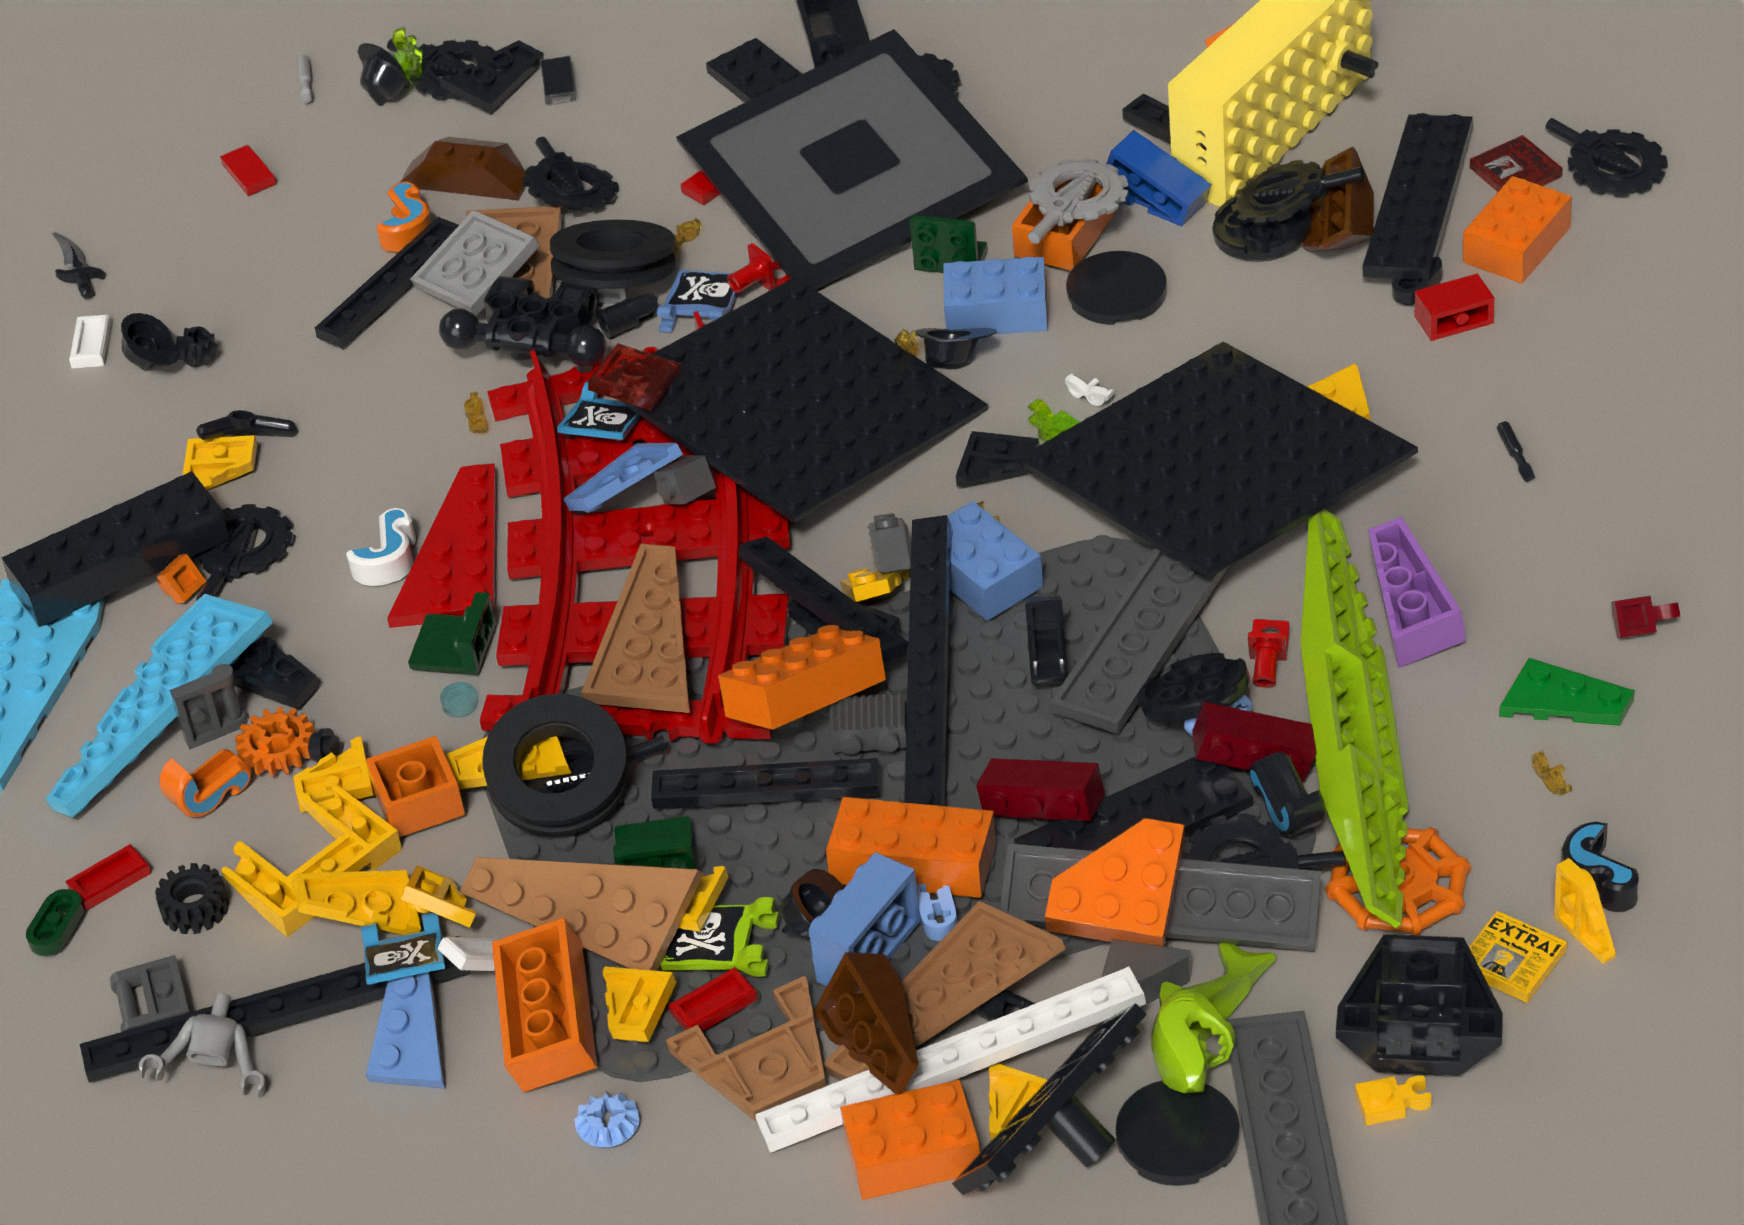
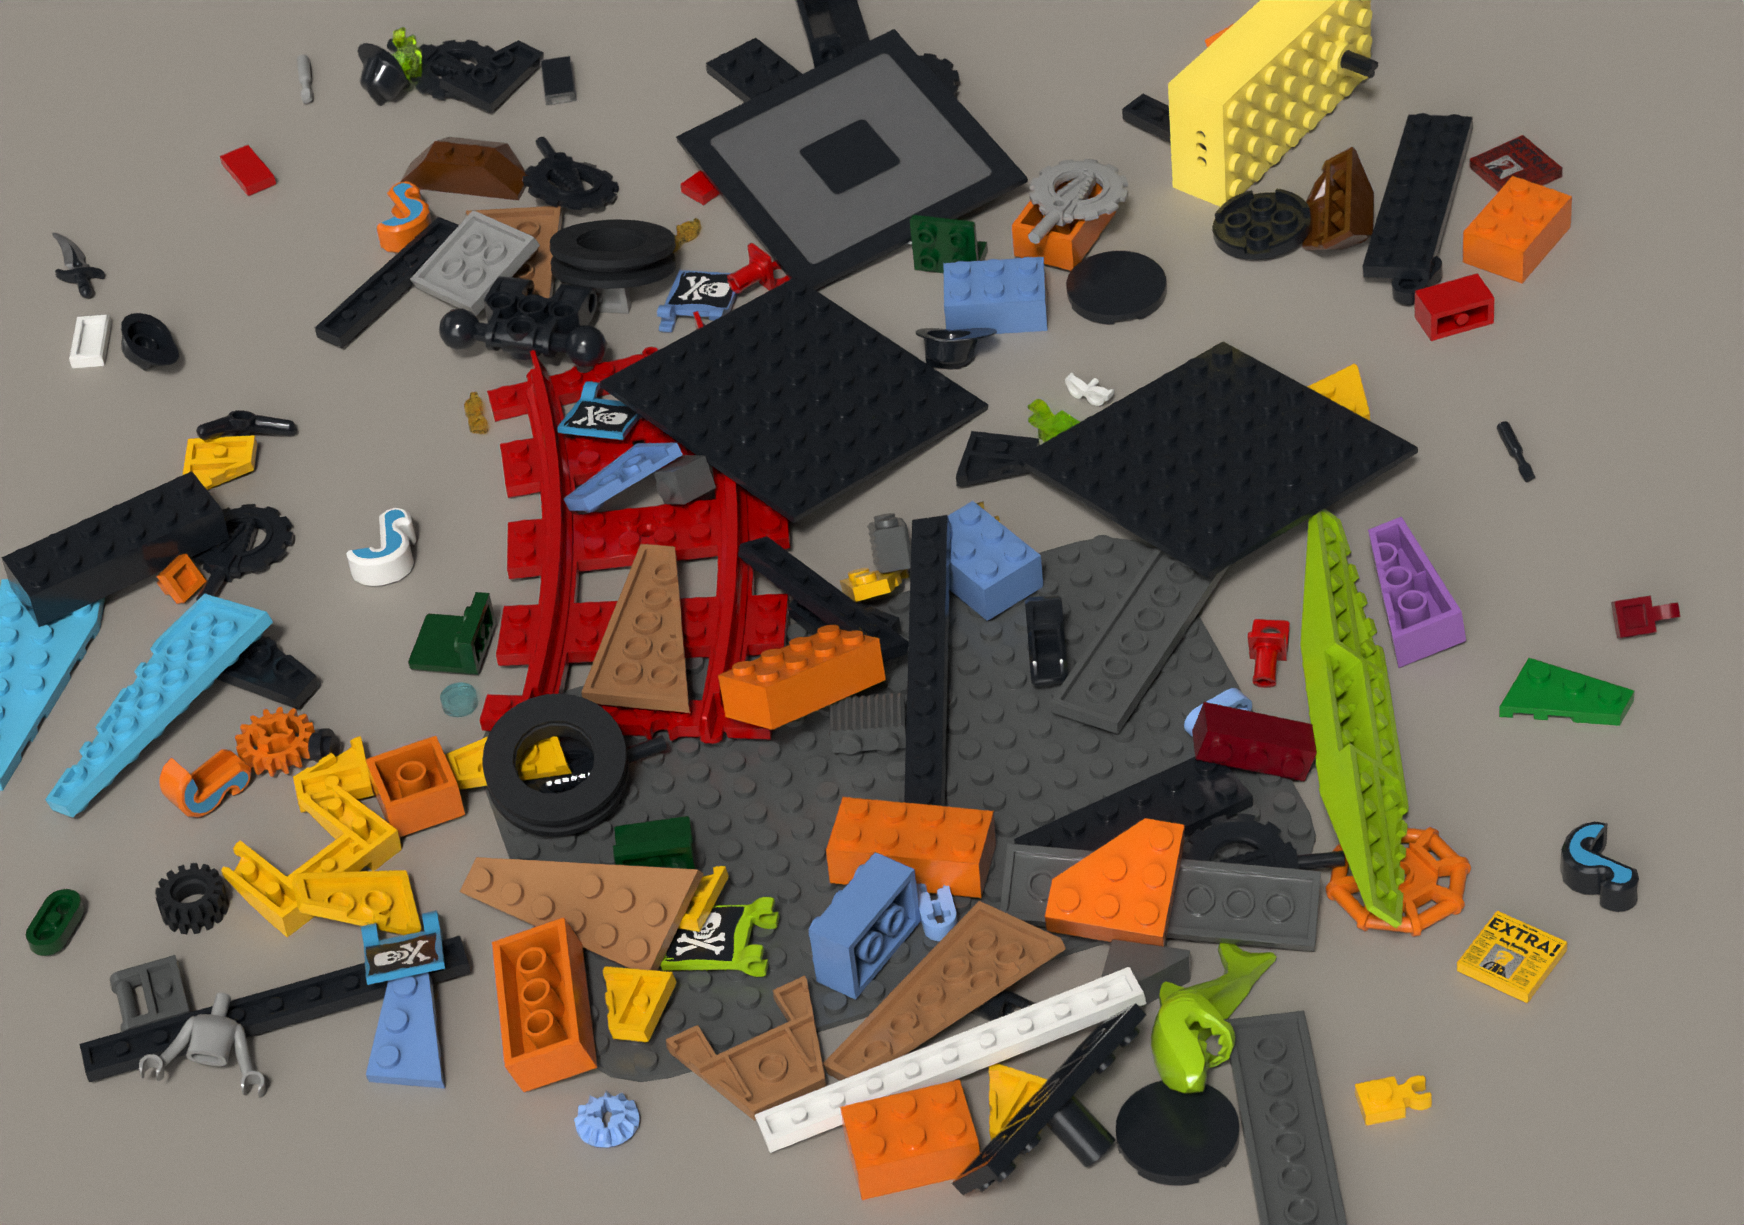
red tile [65,844,151,911] -> none
dark grey plate [169,664,247,750] -> none
black gear [175,326,218,367] -> none
red wing [387,463,497,628] -> none
yellow wing [401,865,476,928] -> none
white tile [438,937,499,971] -> none
clear red tile [588,343,680,411] -> none
black hinge [596,293,658,339] -> none
black plate [651,758,879,809] -> none
red tile [669,967,758,1031] -> none
black piece [780,869,844,940] -> none
reddish brown wedge [813,952,918,1094] -> none
clear yellow piece [894,329,921,356] -> none
dark red brick [976,758,1105,821] -> none
blue wedge [1106,130,1212,227] -> none
black tile [1138,653,1250,722] -> none
black bar [1232,160,1365,226] -> none
black animal [1249,751,1325,837] -> none
black wedge [1336,934,1503,1076] -> none
clear yellow piece [1531,750,1572,796] -> none
black bar [1546,118,1668,196] -> none
yellow wing [1554,858,1616,964] -> none

